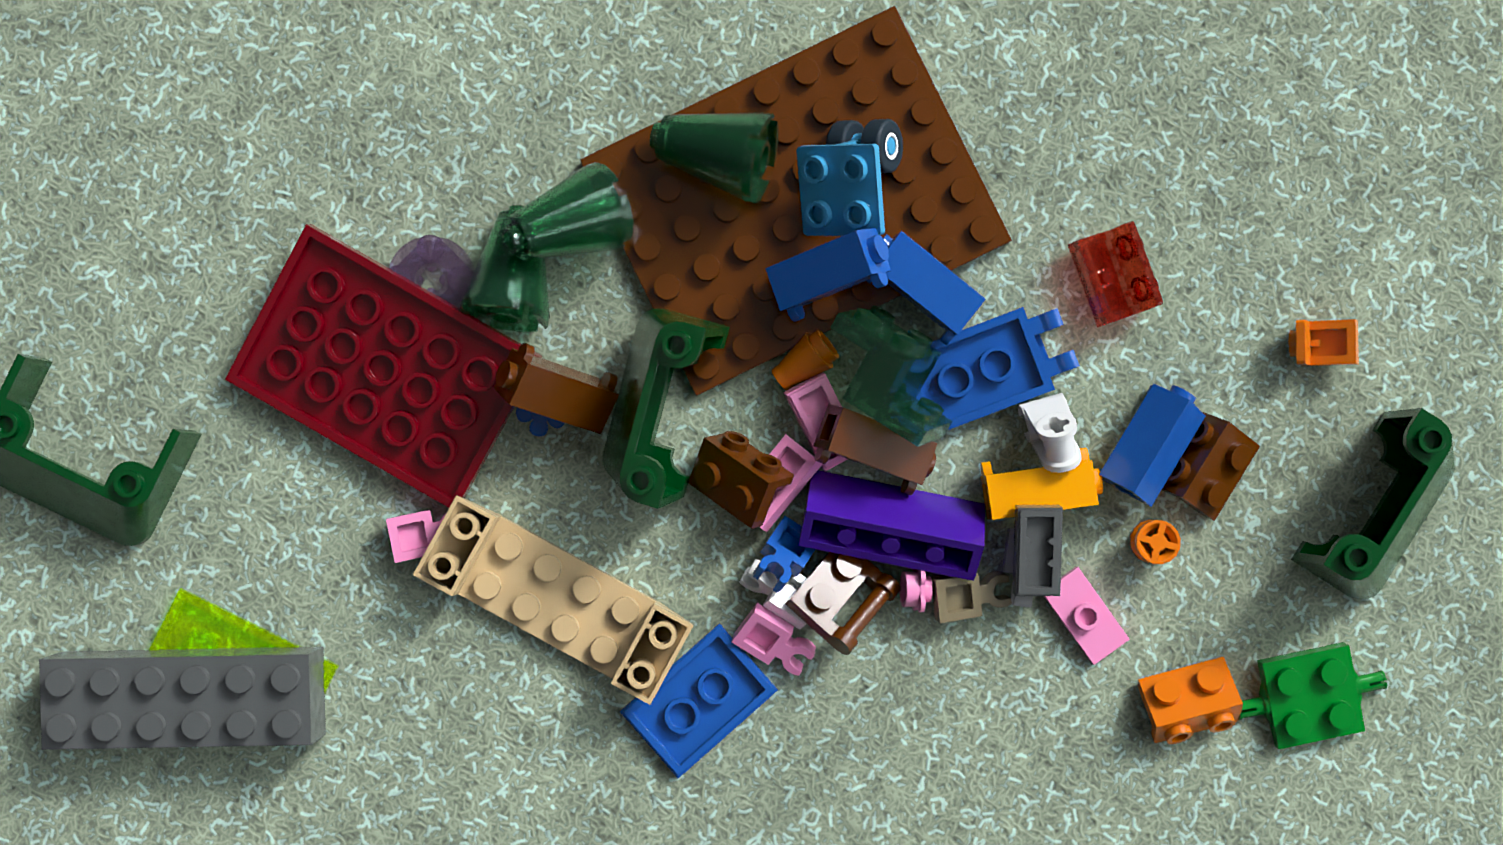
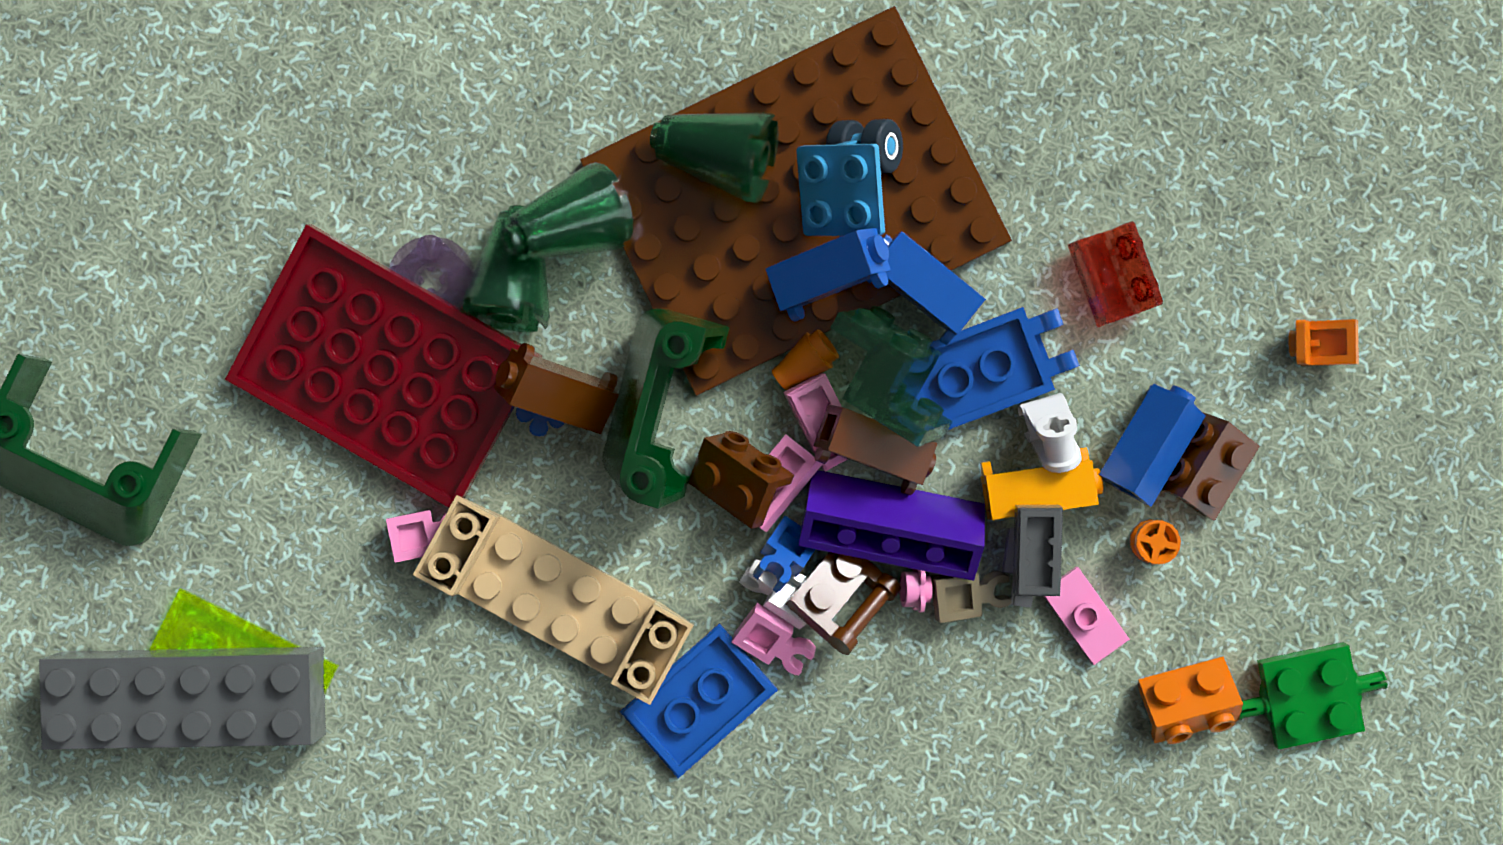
dark green windscreen [1291,408,1455,599] -> none

